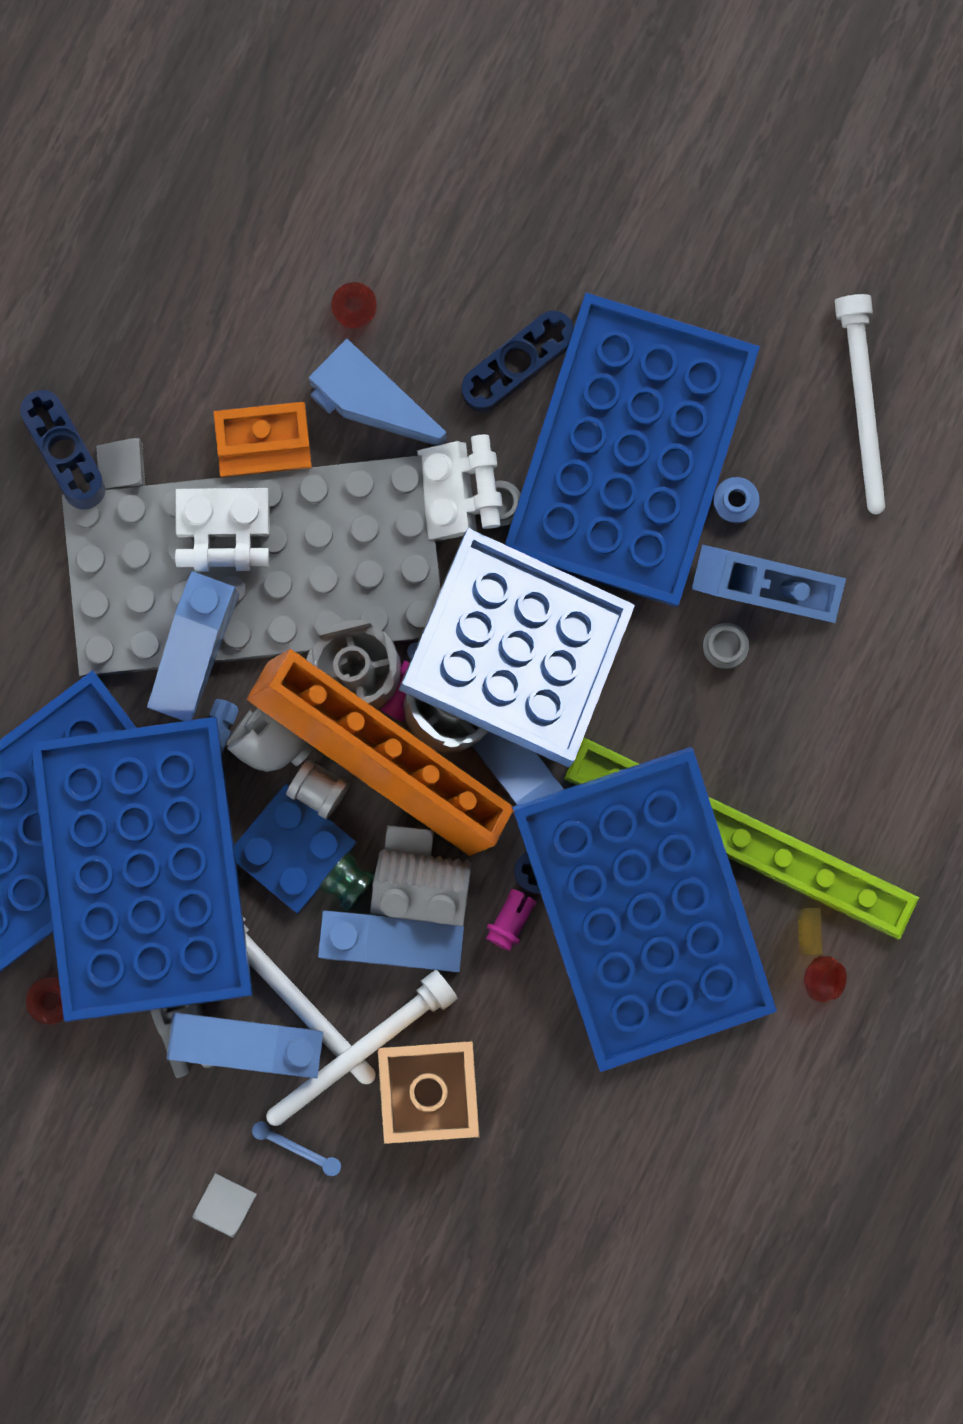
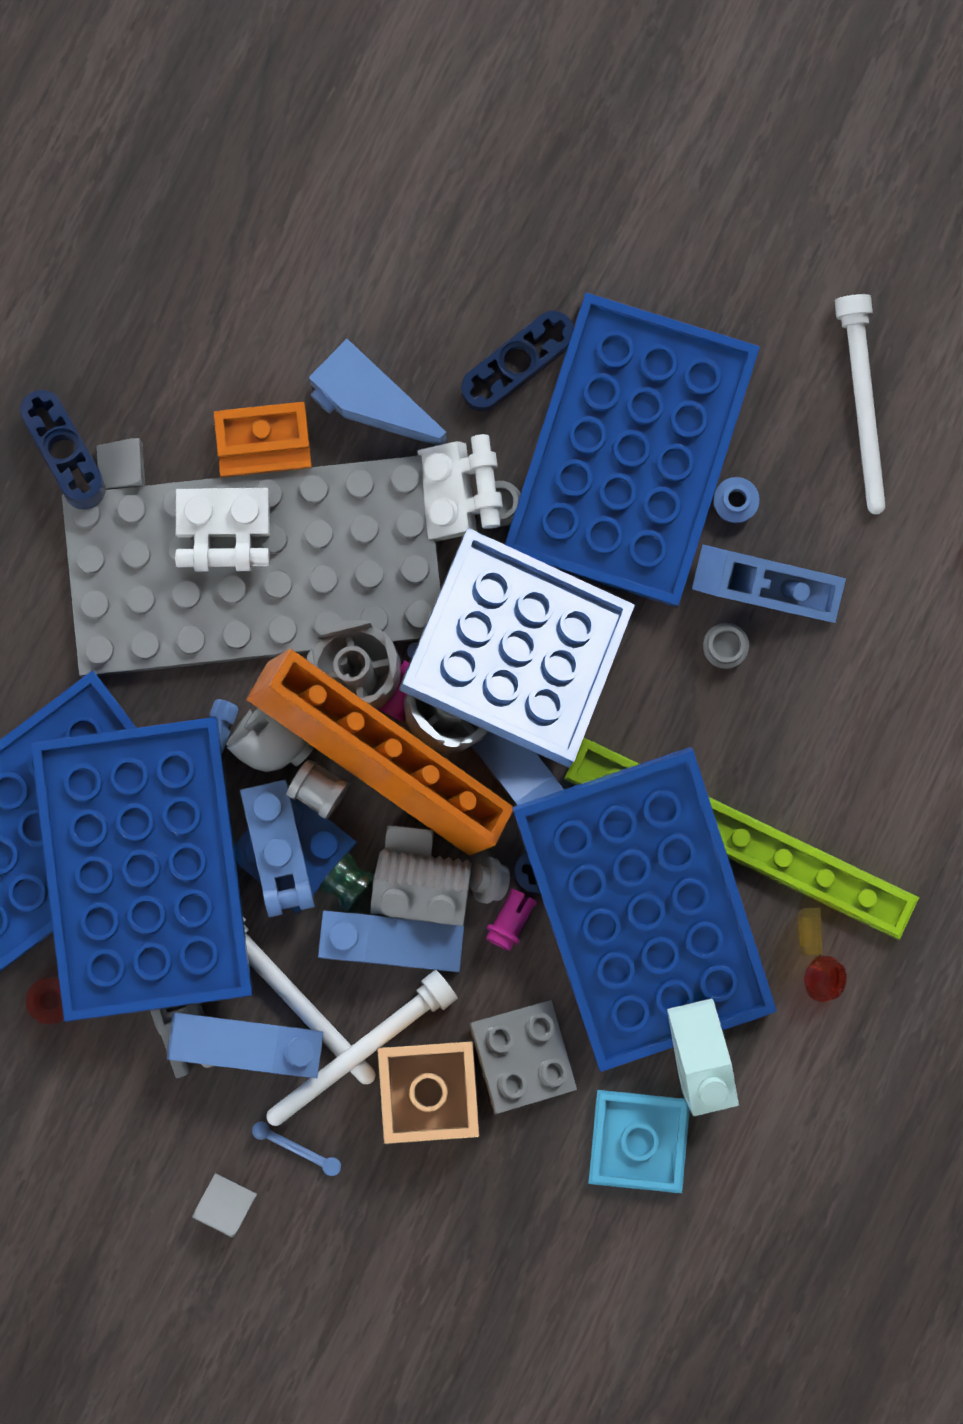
medium blue slope [147,571,240,721] -> none
clear red plate [331,282,377,328] -> none
none -> medium blue plate [240,779,315,918]
none -> light grey plate [469,857,510,904]
none -> light grey hinge [469,1000,577,1114]
none -> medium azure tile [588,1090,690,1193]
none -> light aqua slope [667,999,739,1116]

